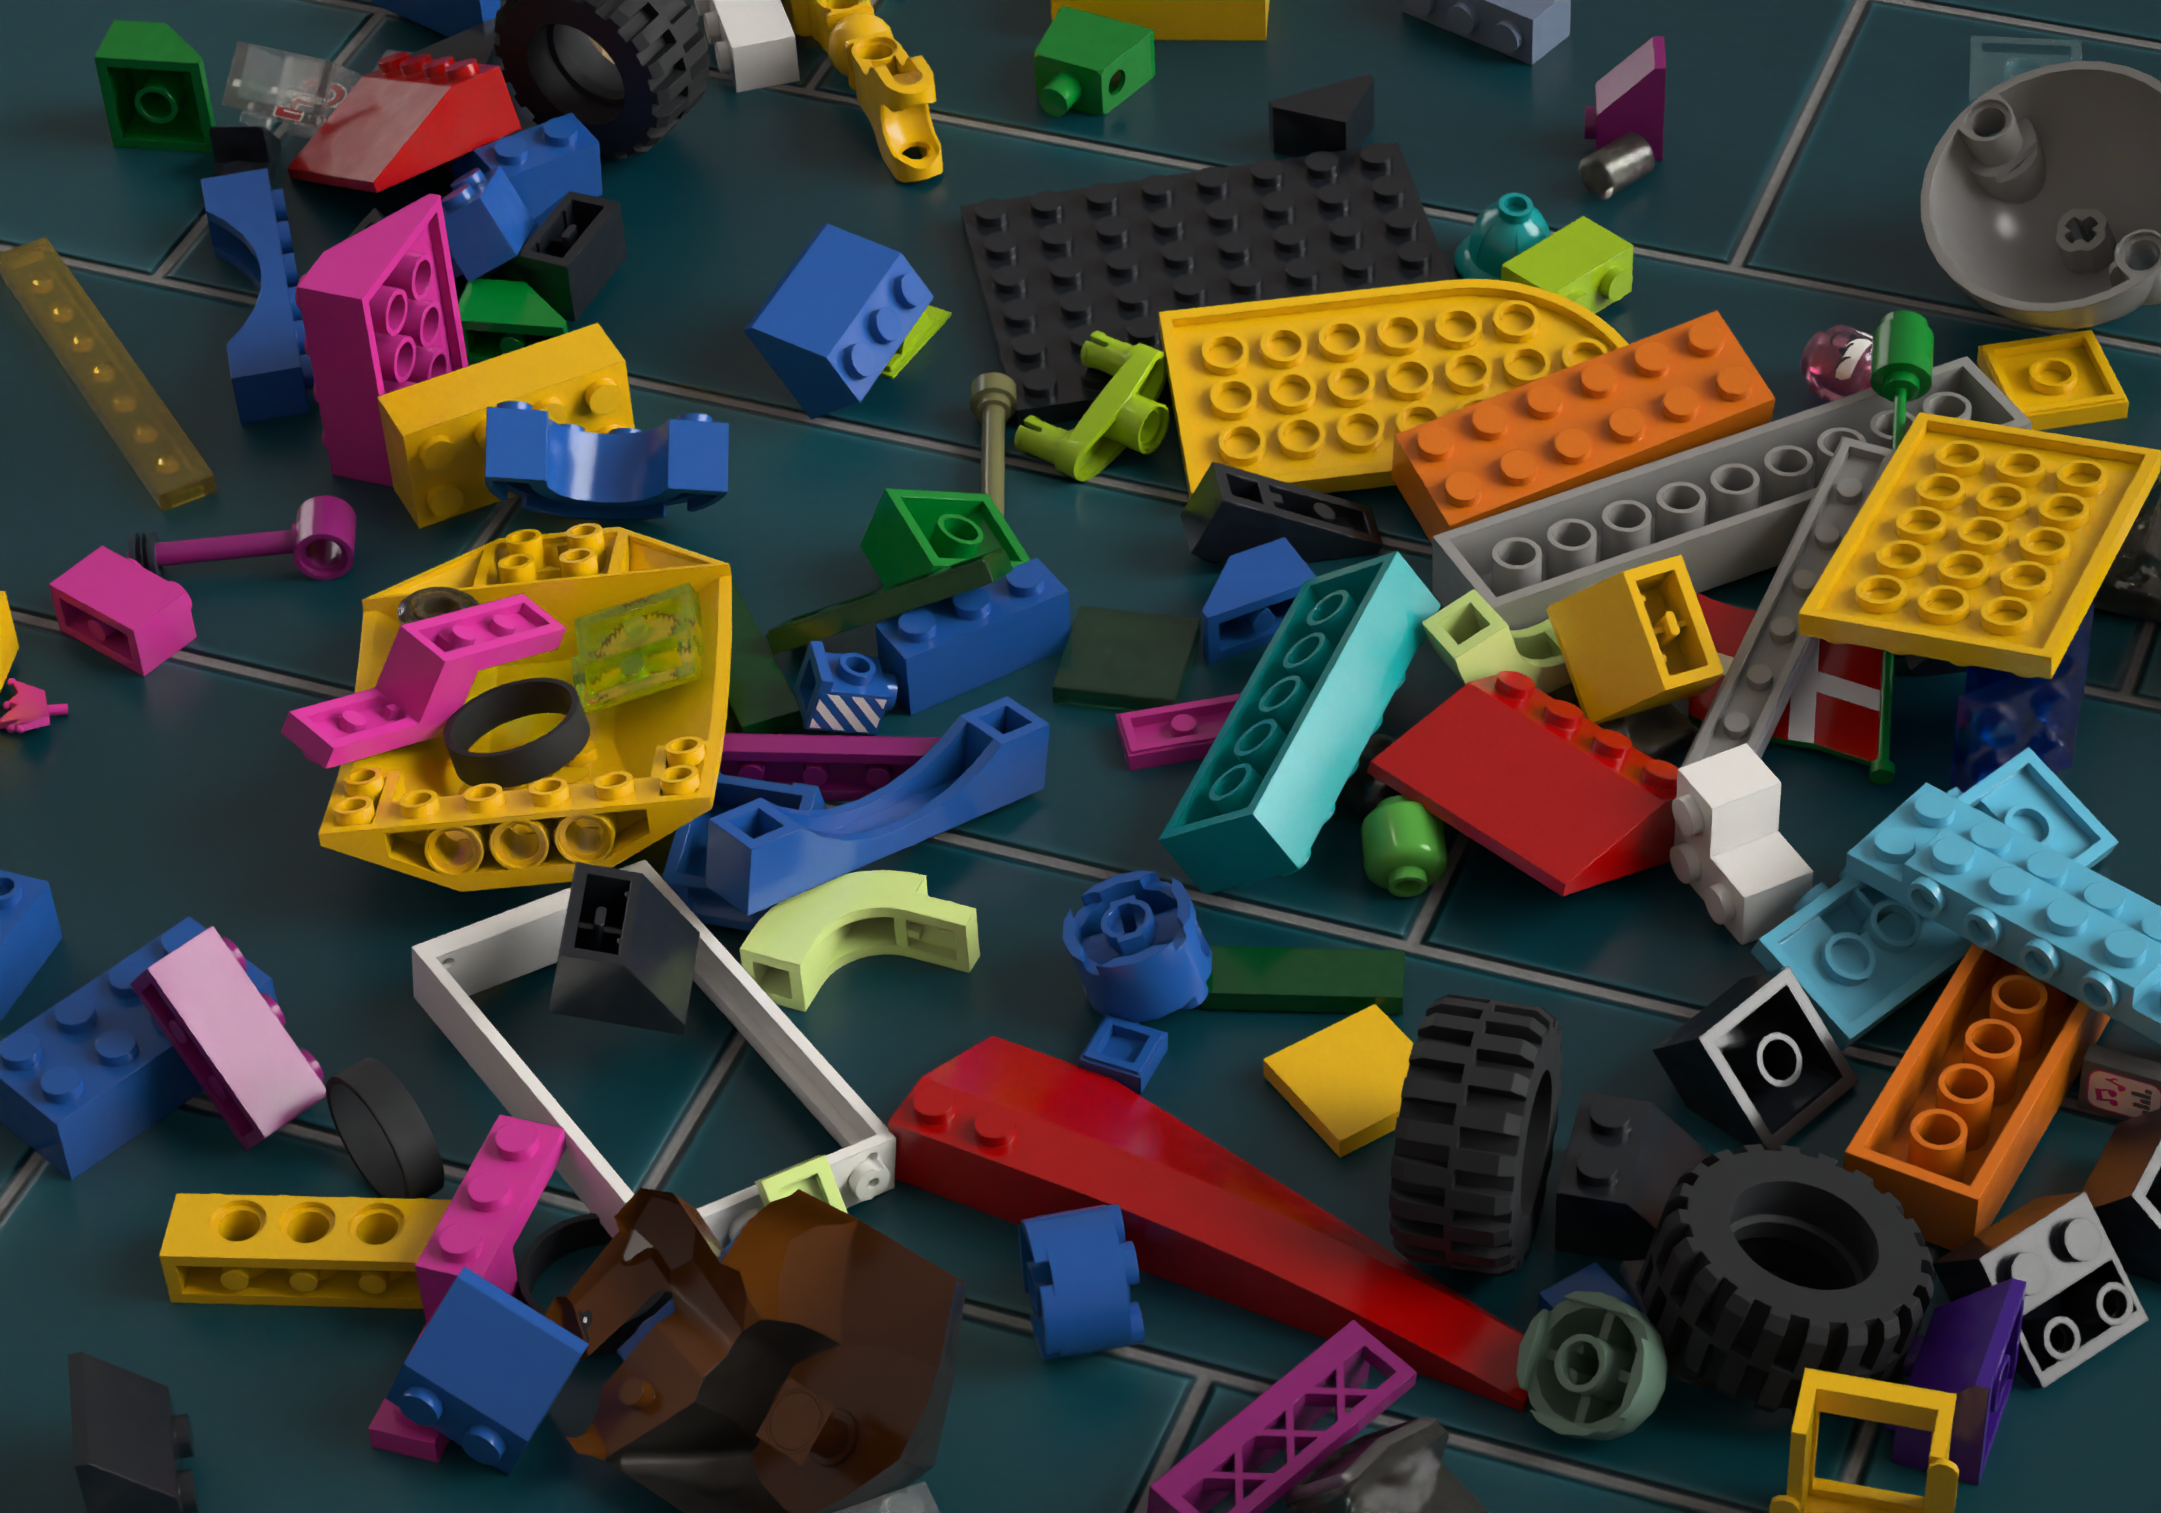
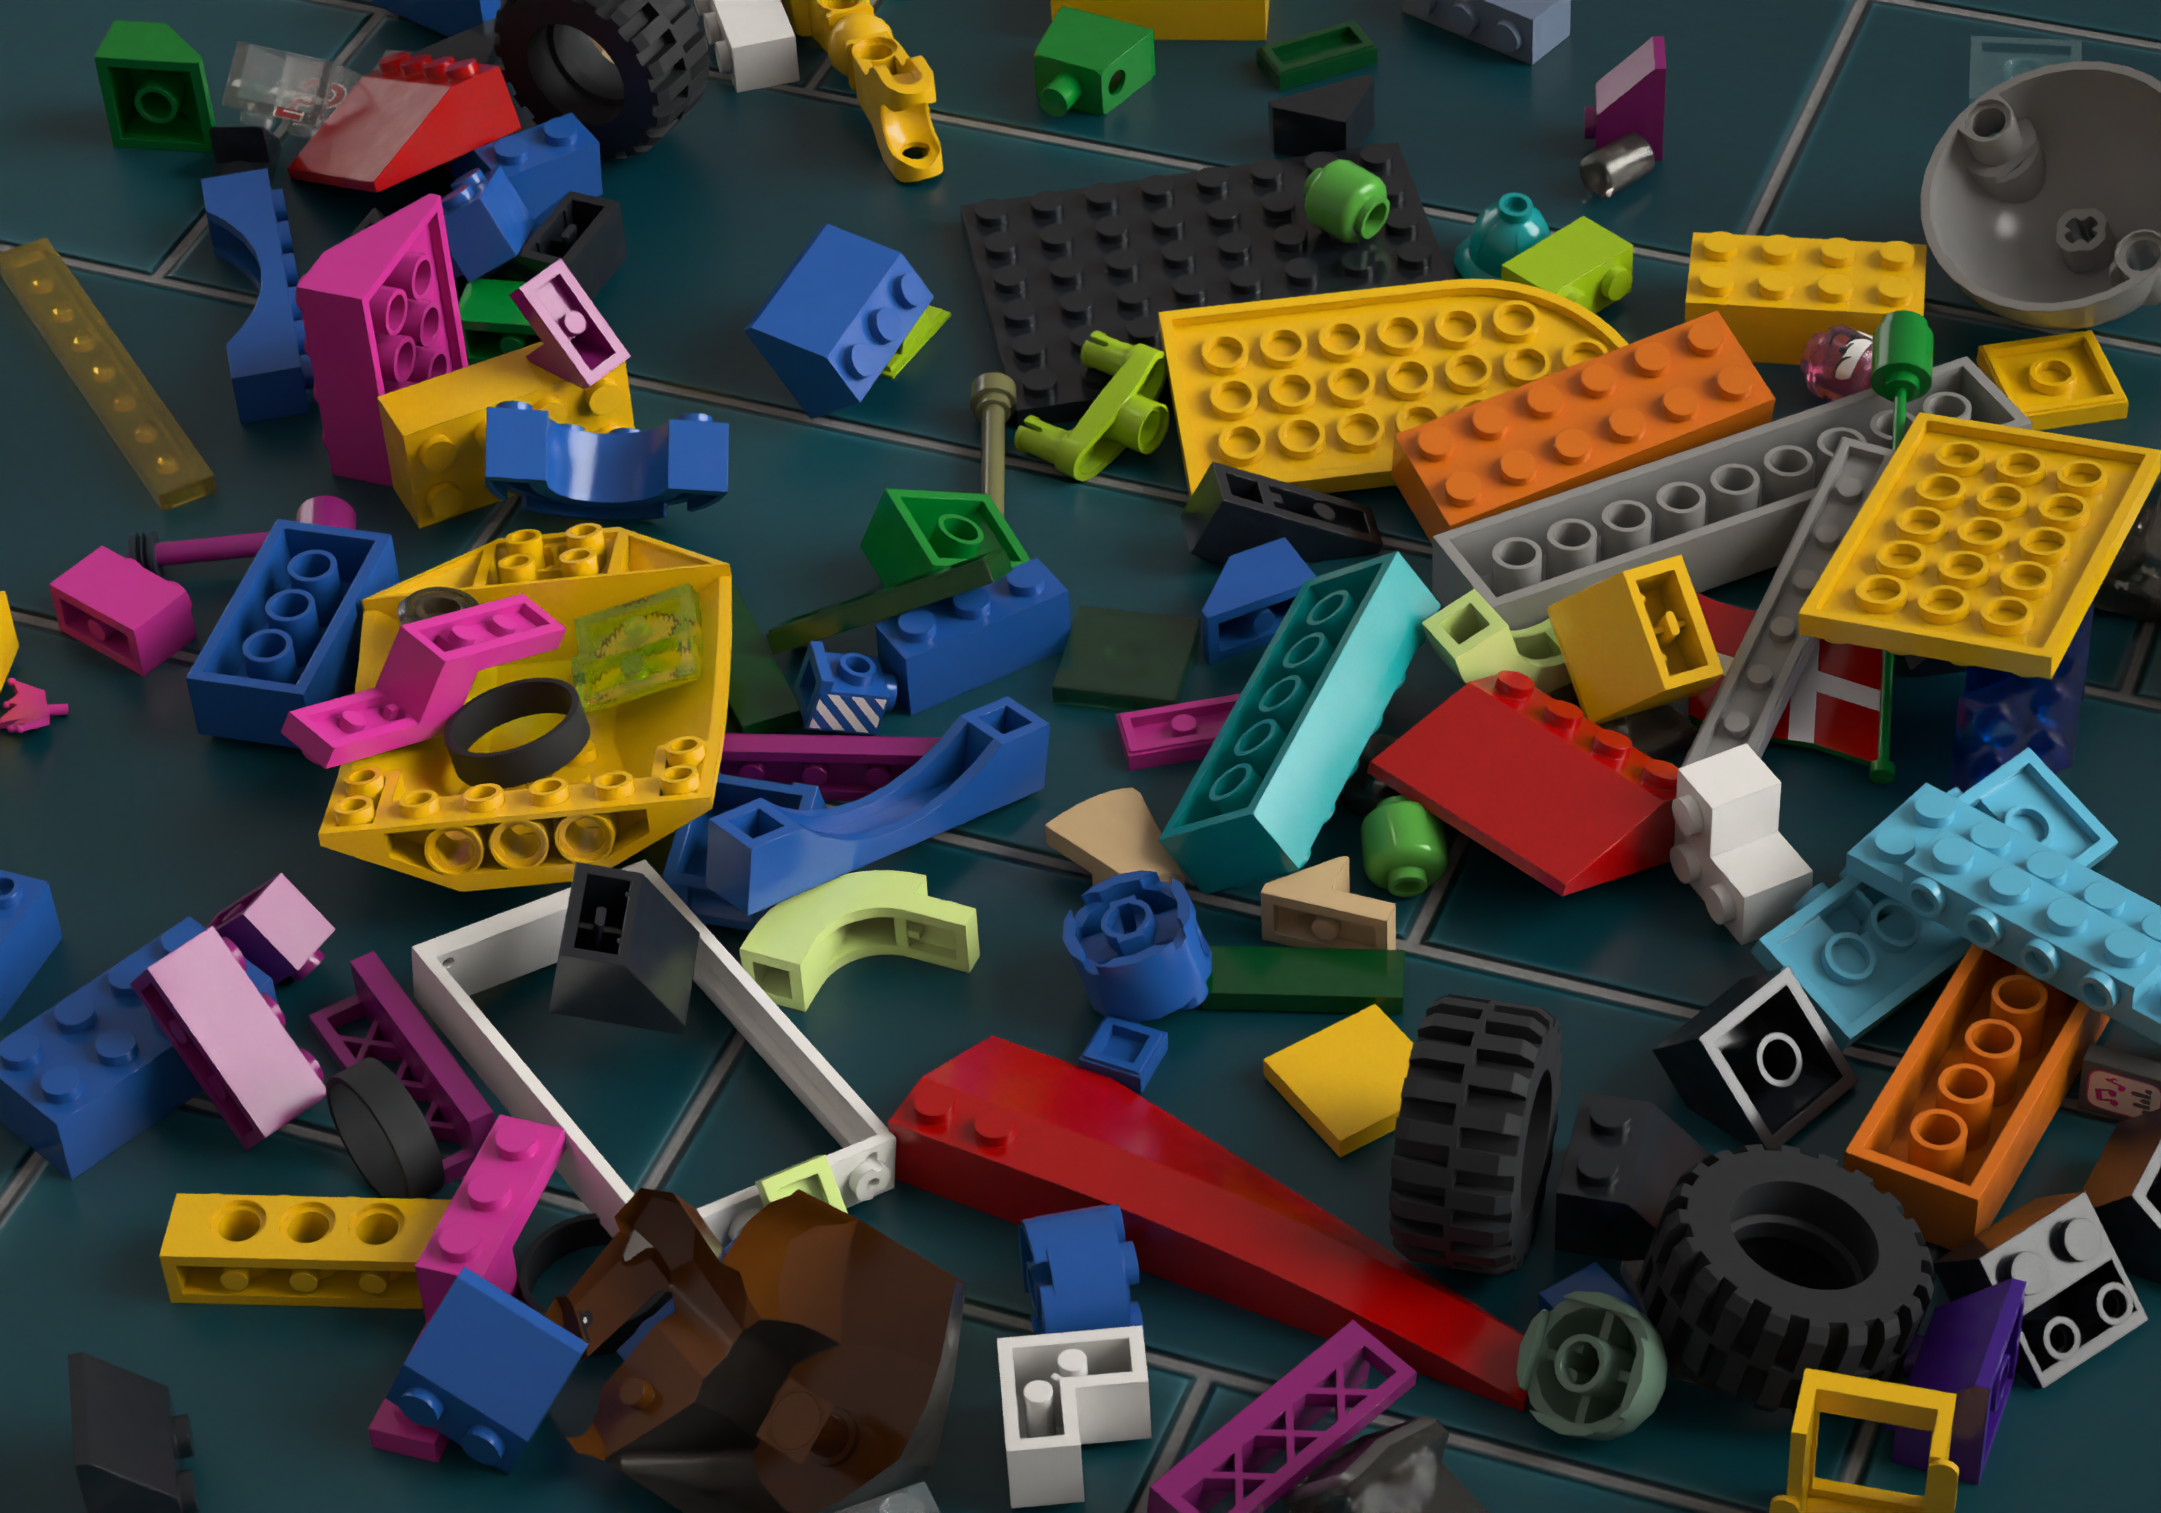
none -> blue brick [186,519,400,748]
none -> slope [205,873,335,985]
none -> magenta fence [309,951,495,1185]
none -> slope [509,258,631,390]
none -> white brick [997,1325,1152,1508]
none -> tan slope [1045,787,1185,888]
none -> dark green tile [1257,20,1378,92]
none -> tan slope [1261,856,1396,950]
none -> bright green head [1303,159,1390,244]
none -> yellow brick [1685,231,1927,369]

